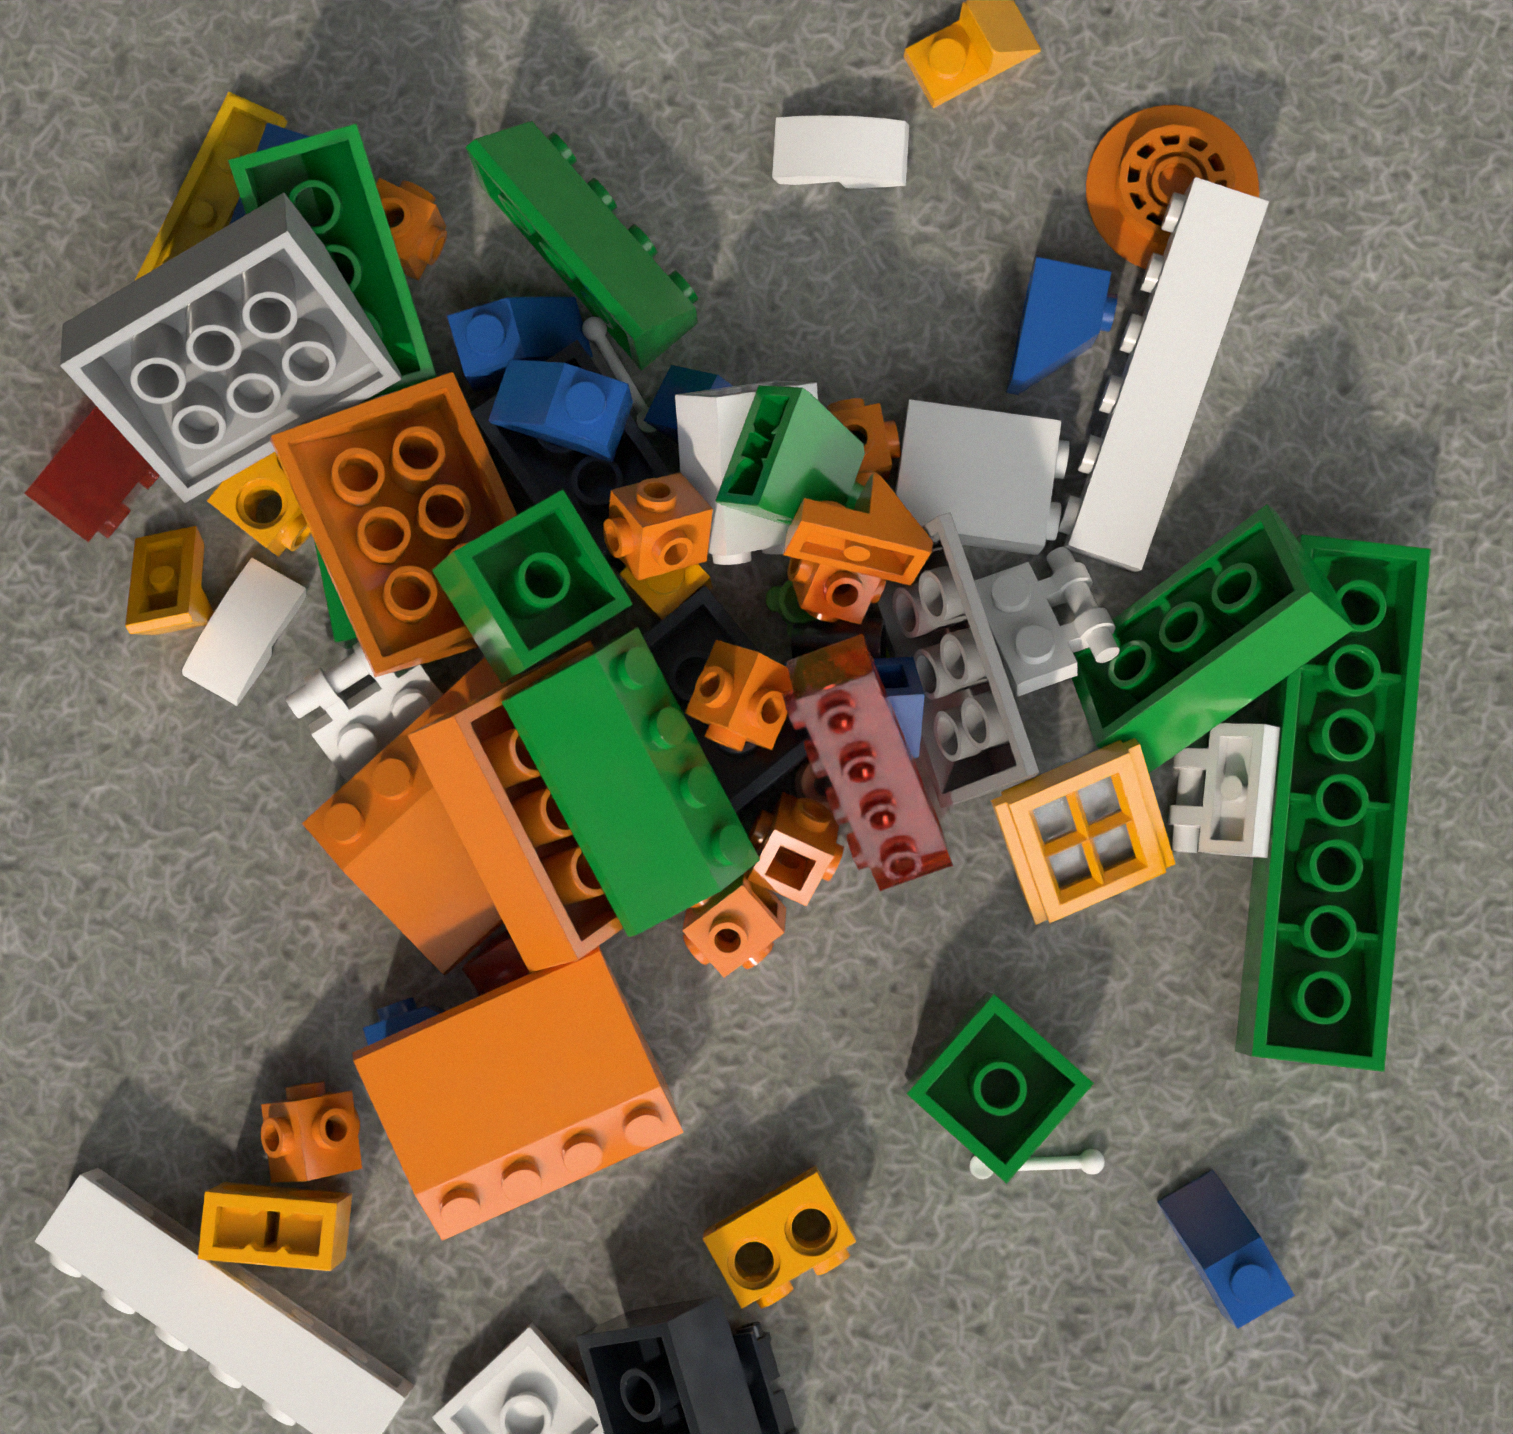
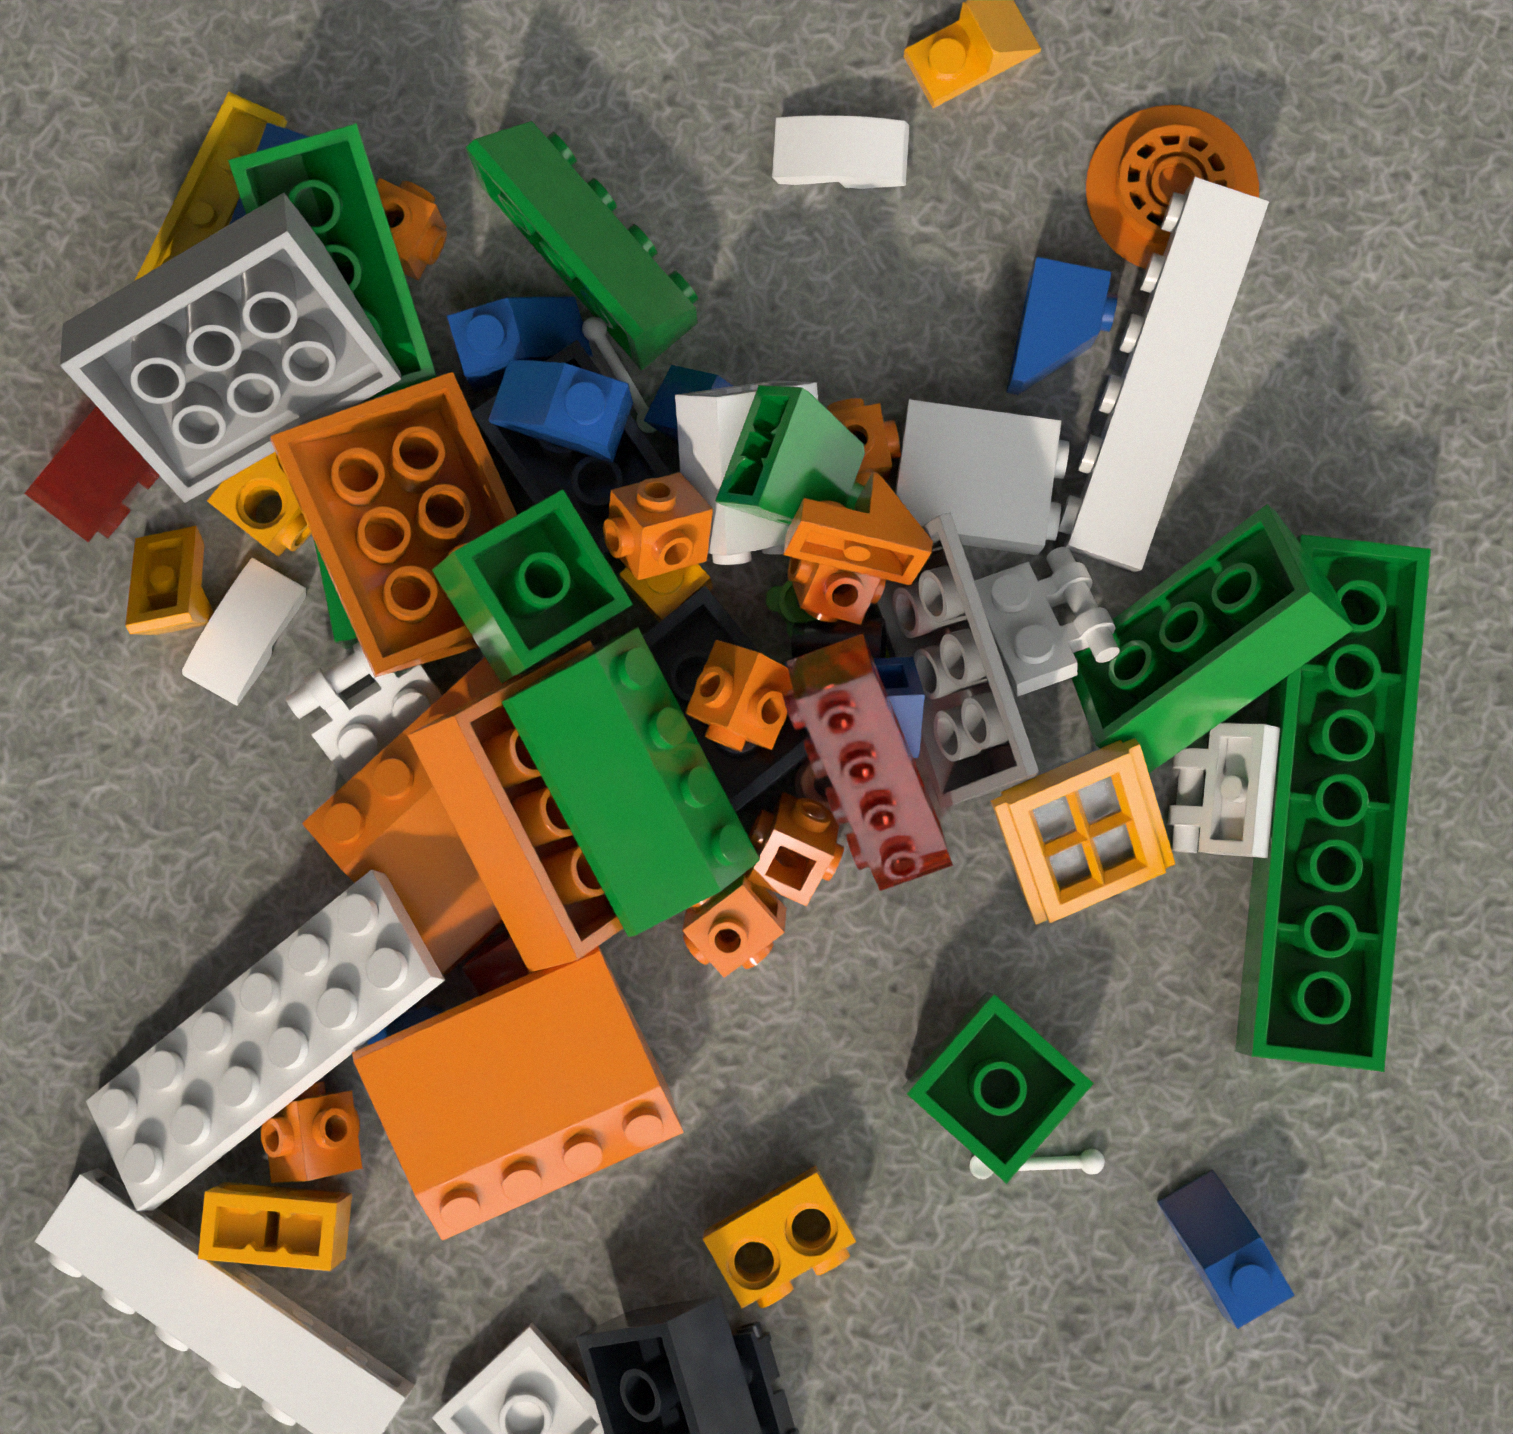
none -> white plate [86,870,445,1211]

